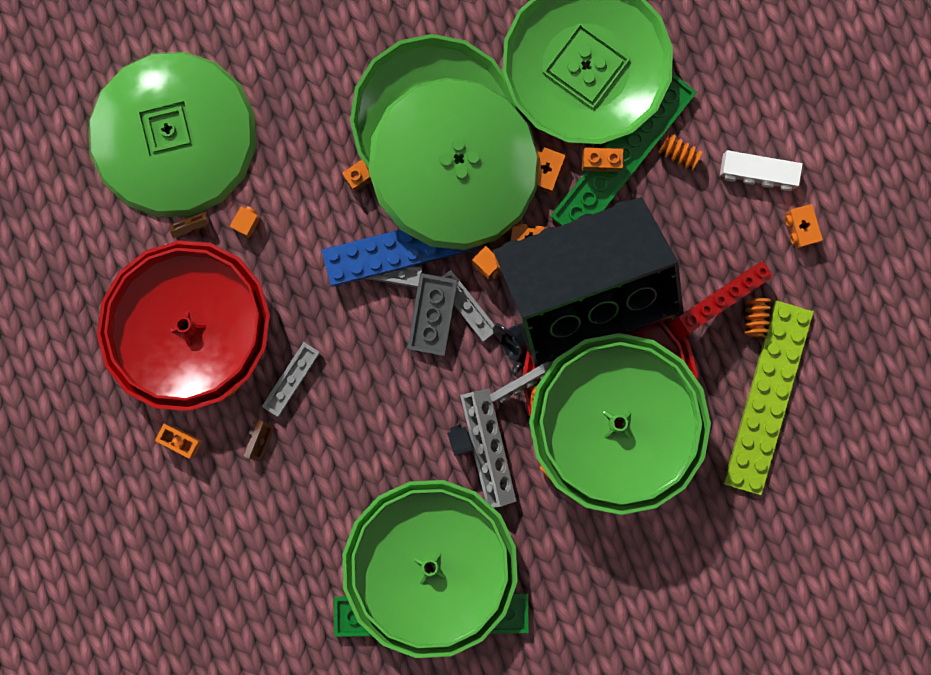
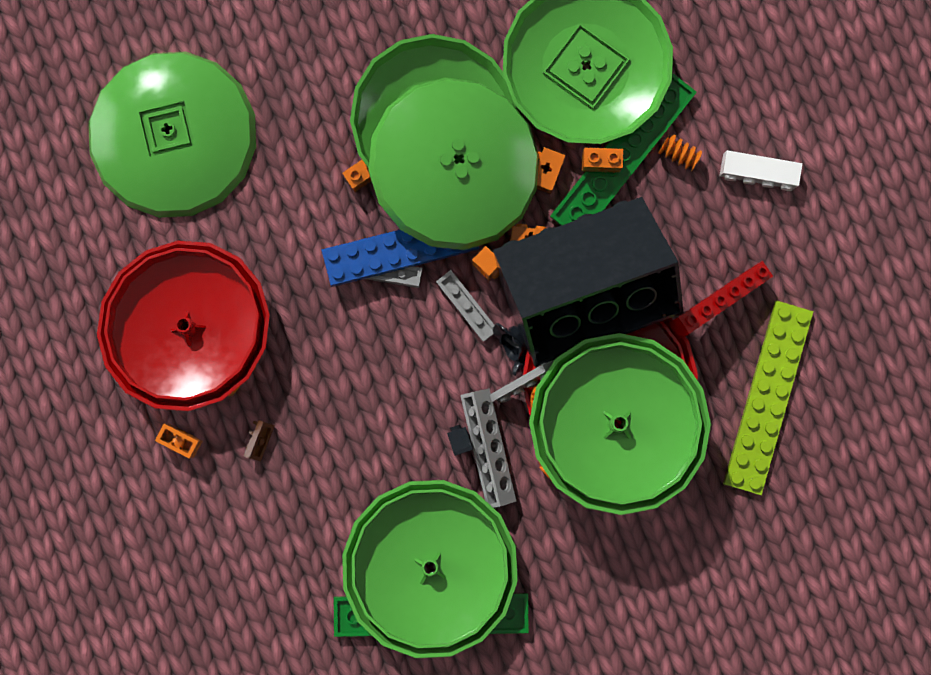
reddish brown plate [170,212,210,238] -> none
orange brick [230,206,260,238] -> none
light grey plate [262,342,321,417] -> none
dark grey plate [407,273,459,356] -> none
orange piece [744,298,771,338] -> none
orange brick [785,204,823,249] -> none

